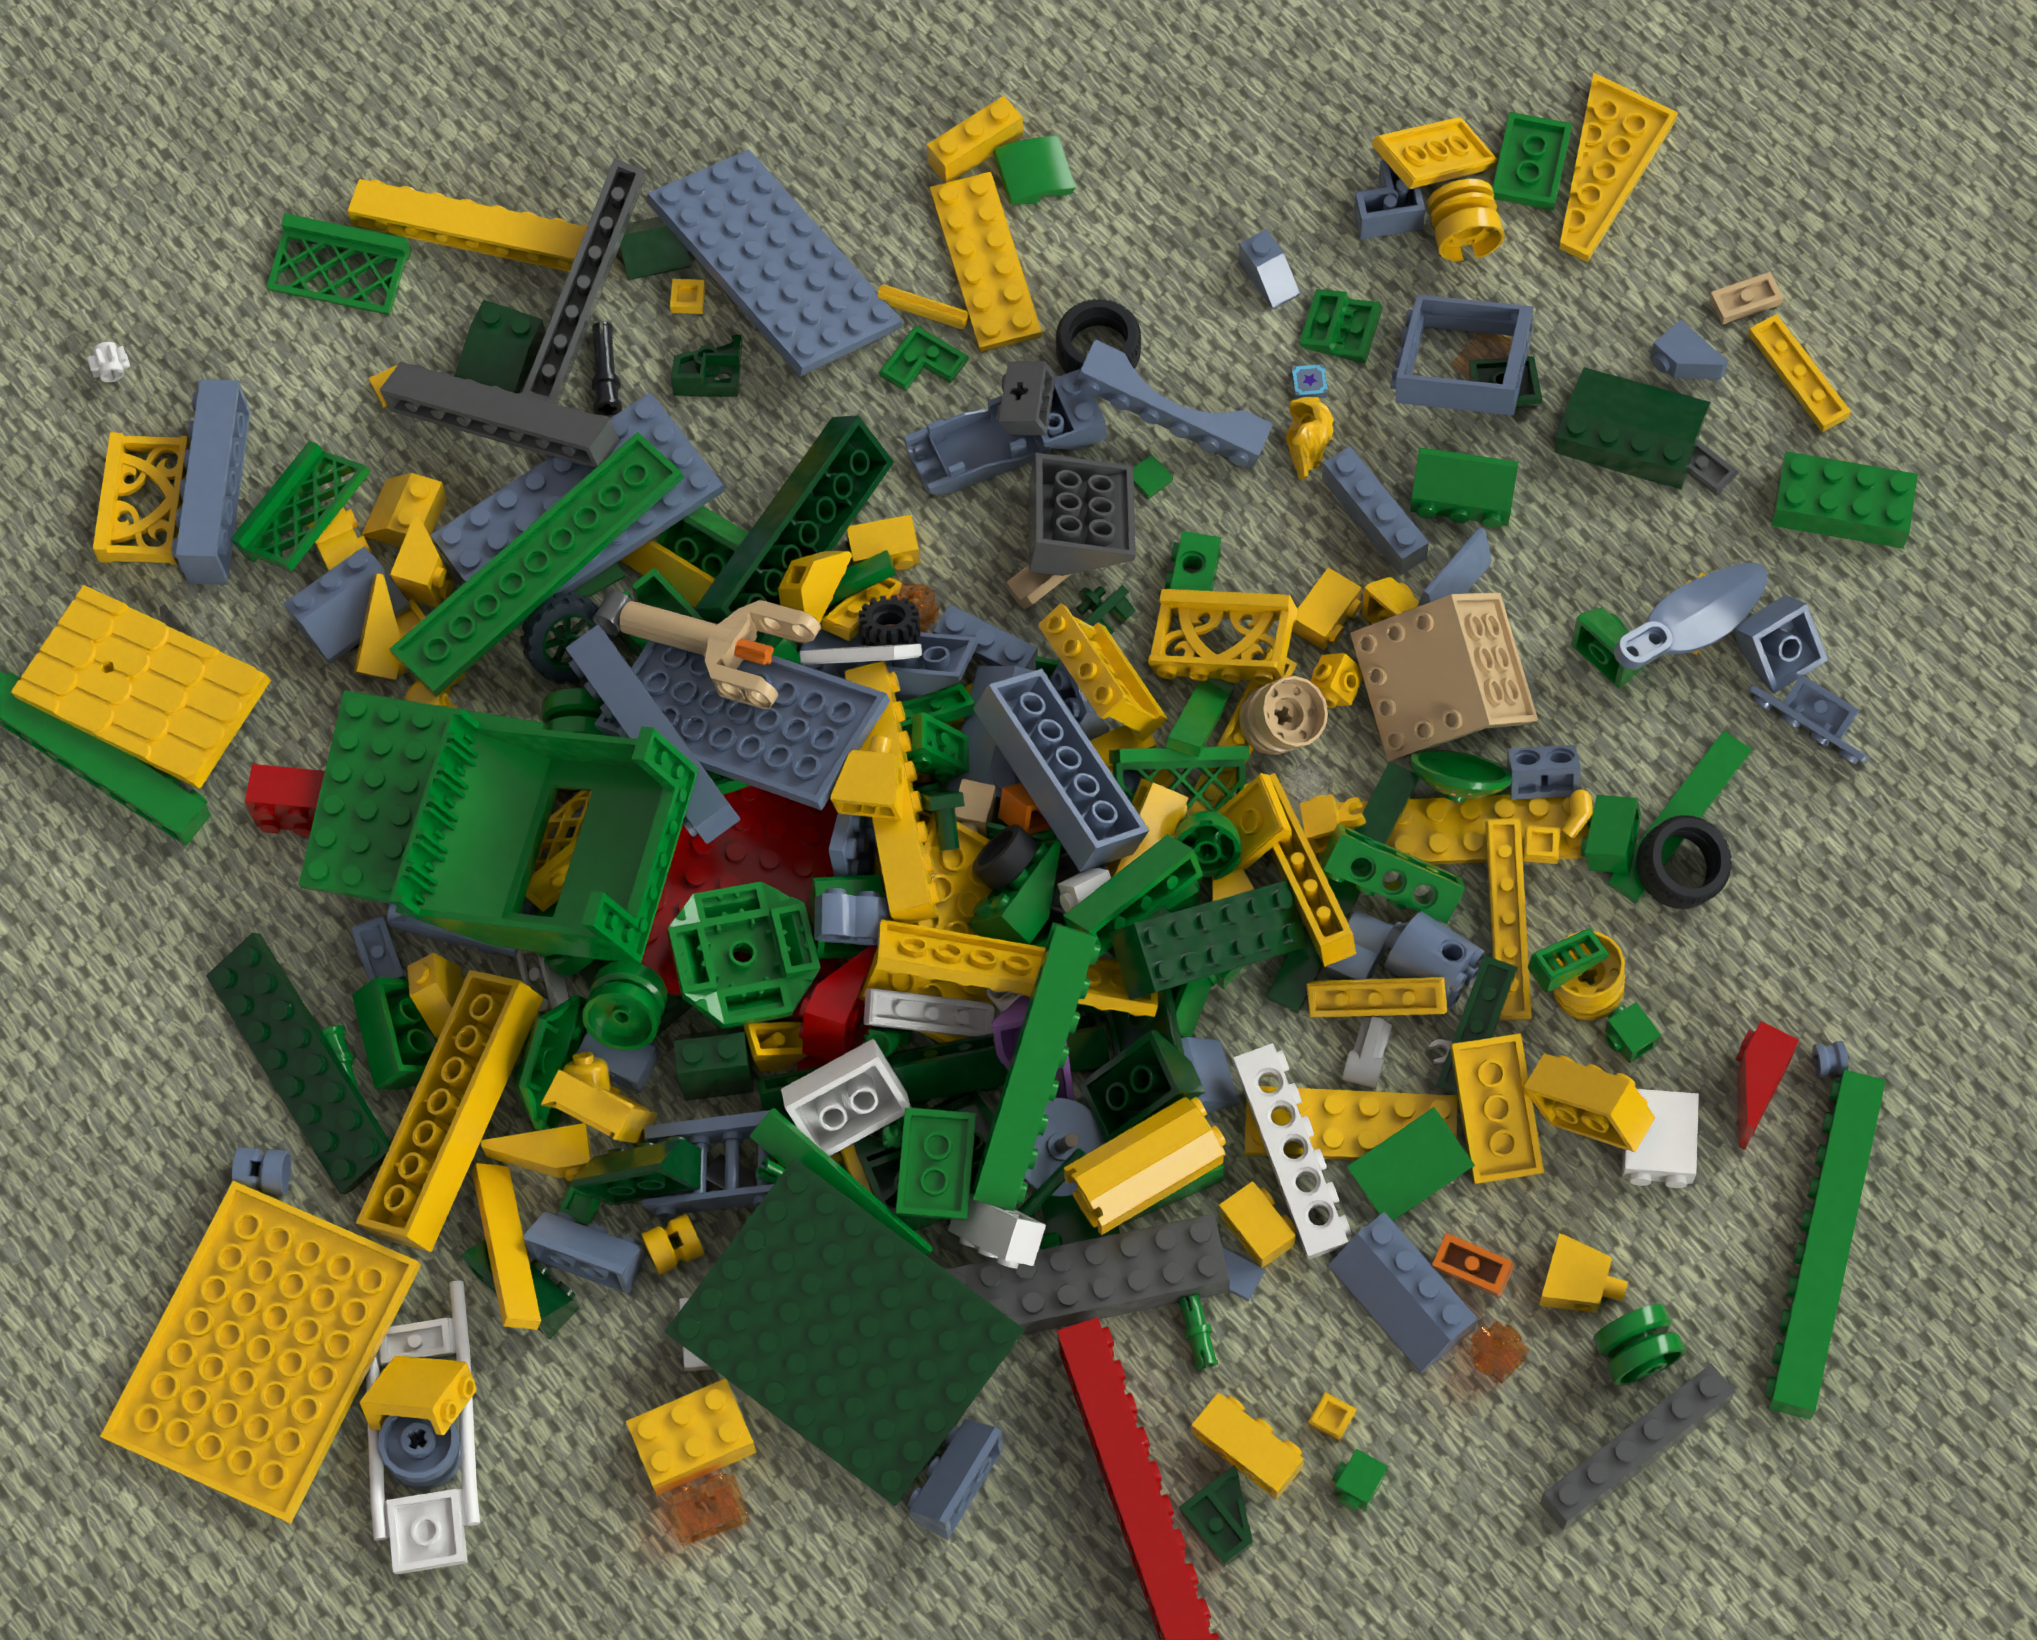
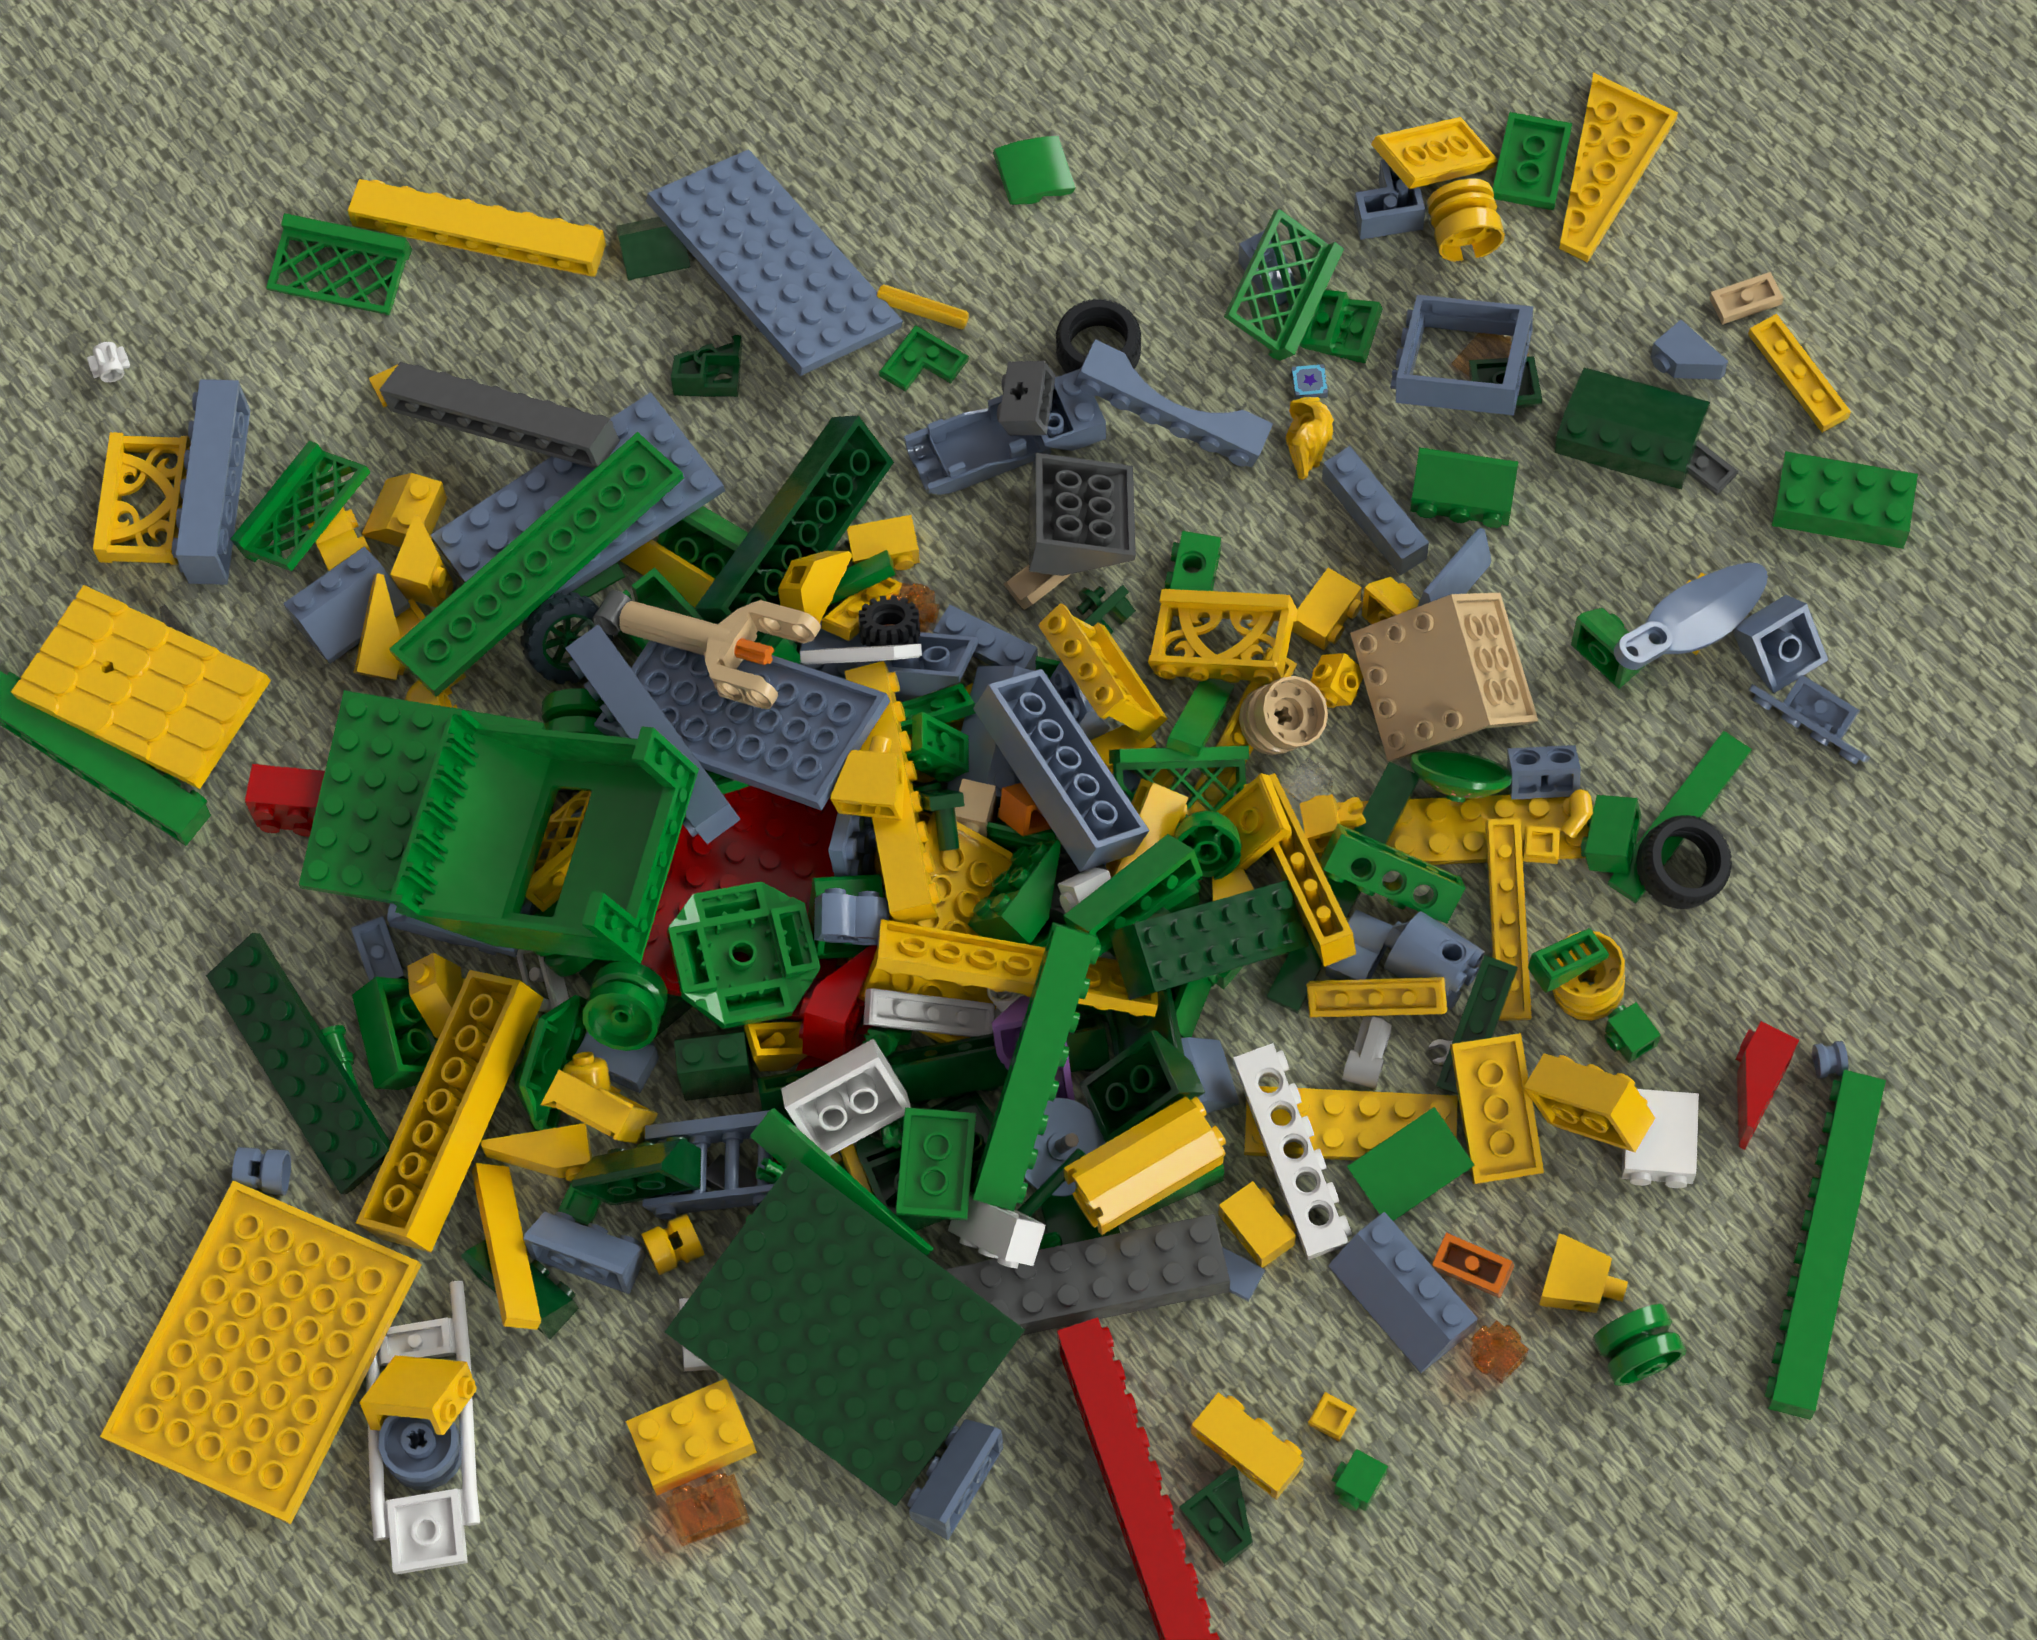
dark green slope [455,300,546,394] -> none
dark grey brick [522,159,645,405] -> none
black pin [591,321,622,416] -> none
yellow plate [670,279,706,314] -> none
yellow brick [927,96,1024,183] -> none
yellow plate [930,172,1042,352] -> none
black tyre [972,824,1038,890] -> none
green tile [1133,454,1173,500] -> none
green pin [1178,1294,1218,1370] -> none
dark grey brick [1540,1363,1735,1531] -> none
none -> green fence [1224,209,1344,361]

